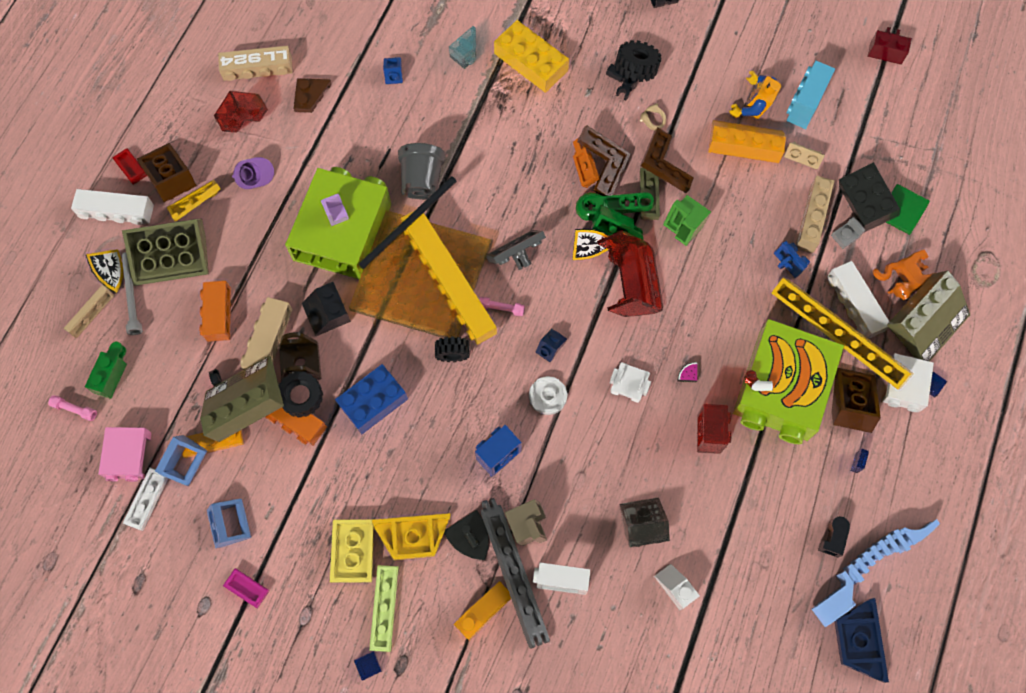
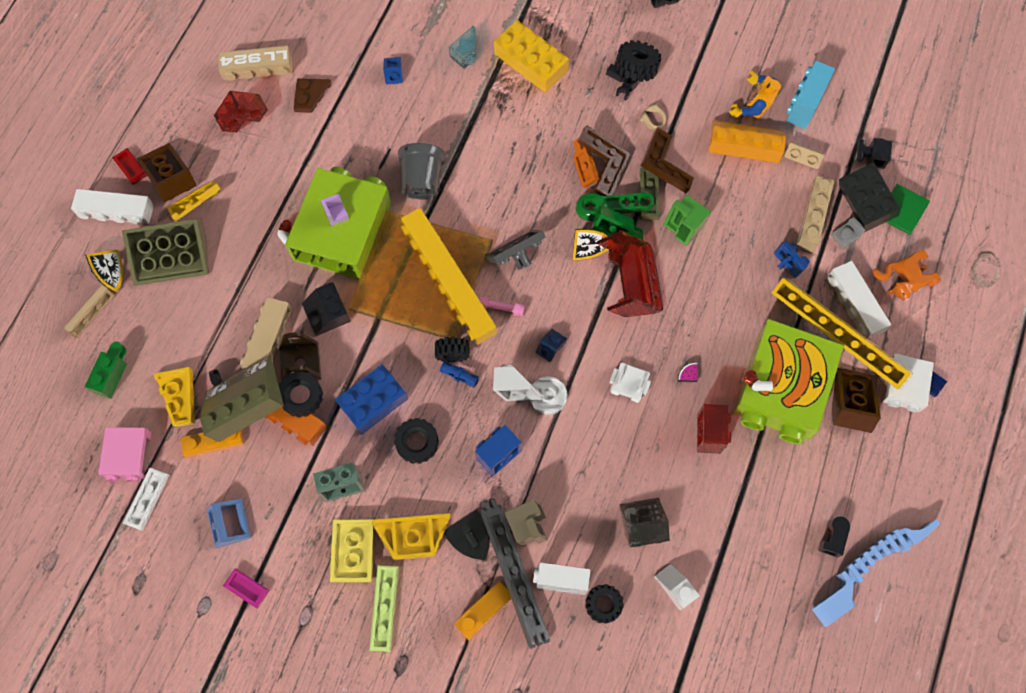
bright pink bar [48,395,97,421] -> none
light grey piece [122,252,143,335] -> none
medium blue tile [155,435,207,486] -> none
orange brick [199,281,231,342] -> none
medium lavender piece [232,157,274,189] -> none
clear blue tile [354,651,382,681] -> none
black piece [358,176,457,269] -> none
dark blue wing [834,598,889,683] -> none
clear blue tile [851,448,869,473] -> none
dark red brick [867,27,912,65] -> none
olive slope [887,271,970,362] -> none
none -> yellow wing [153,367,195,428]
none -> arm [277,220,292,245]
none -> sand green window [313,462,365,502]
none -> black tyre [394,418,439,464]
none -> blue pin [440,361,480,388]
none -> white slope [493,364,543,401]
none -> black tyre [585,584,624,624]
none -> black brick [856,138,892,169]

